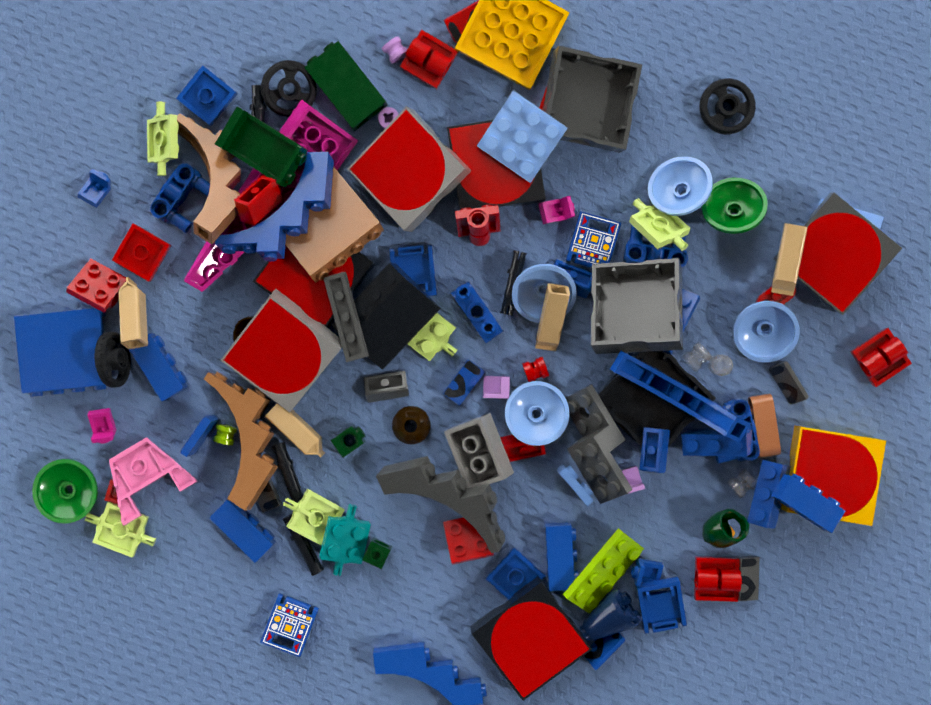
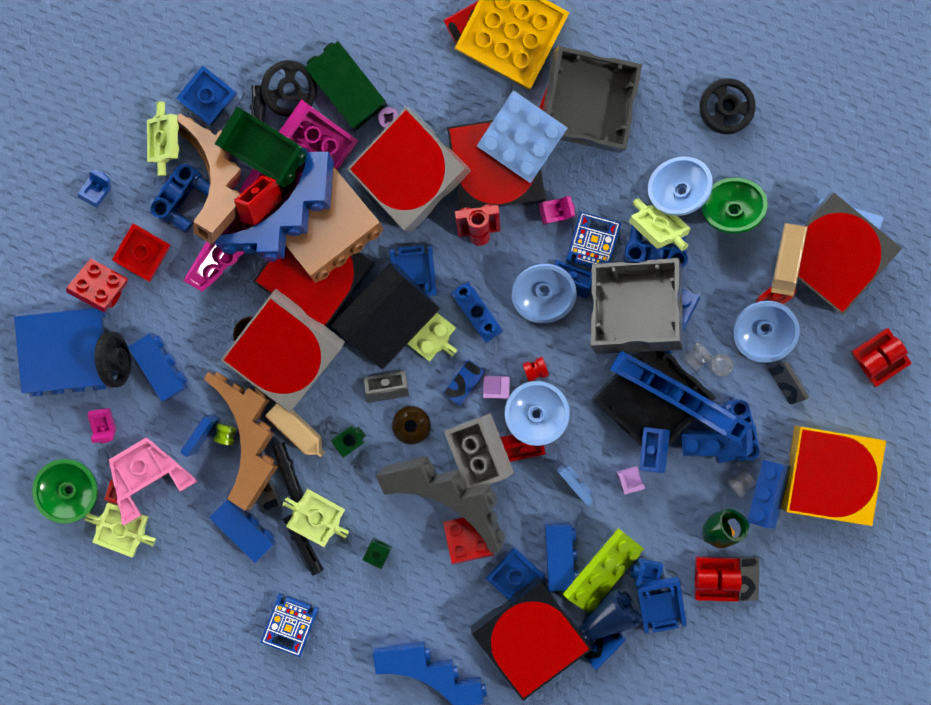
tan piece [119,277,148,349] -> none
teal plate [319,504,371,576] -> none
dark grey plate [324,272,369,362] -> none
lavender wheel [382,37,407,64] -> none
red plate [400,29,458,90] -> none
black pin [500,250,527,316] -> none
tan piece [535,283,570,351] -> none
dark grey bracket [565,384,633,504] -> none
nougat beam [748,394,781,458] -> none
blue brick [771,473,845,533] -> none

